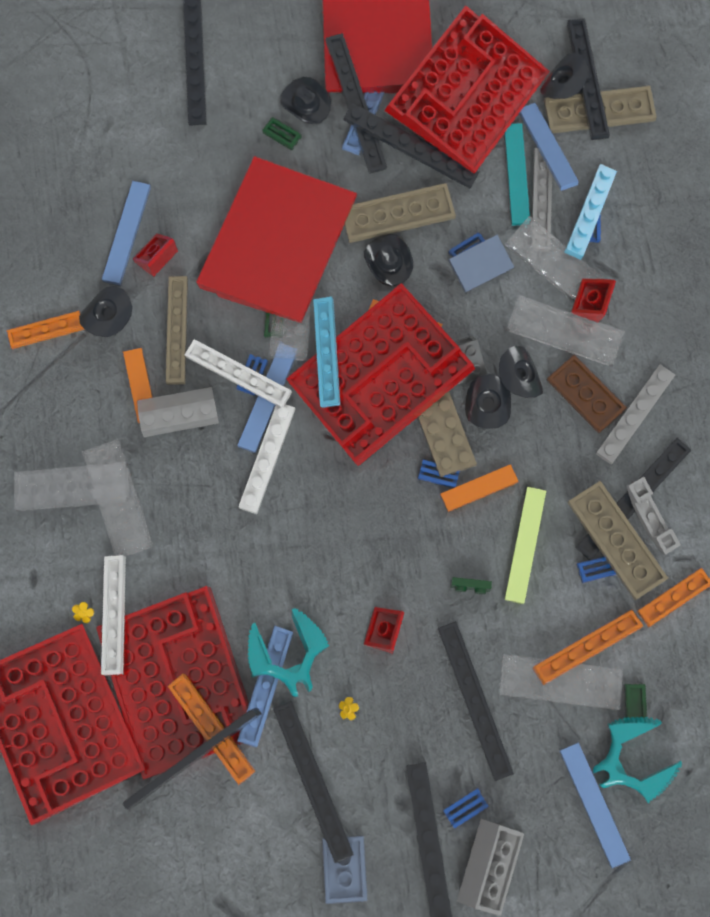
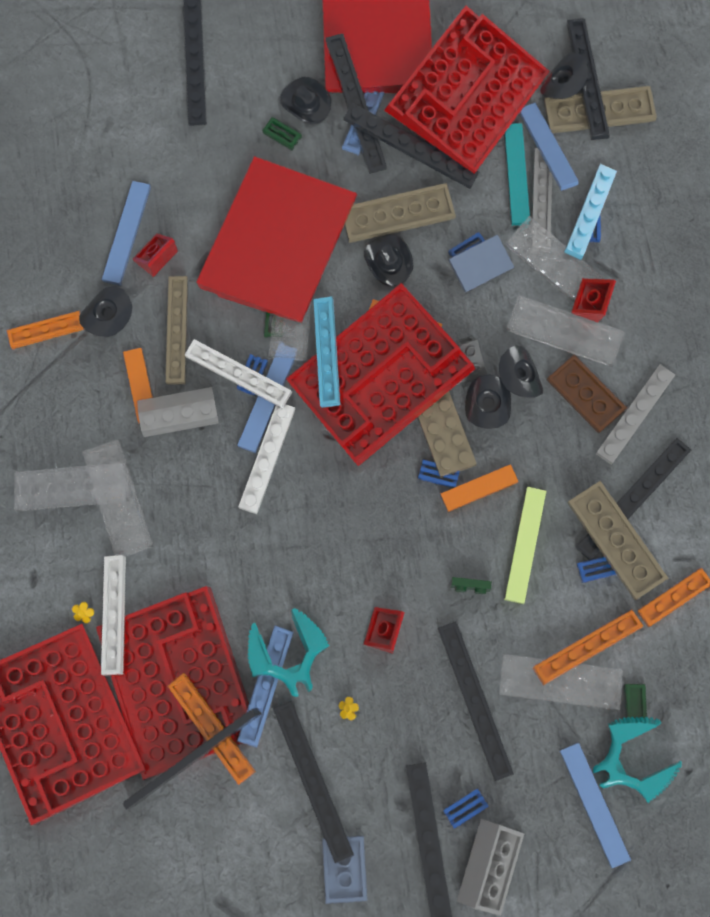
light grey slope [627,477,681,555] -> none

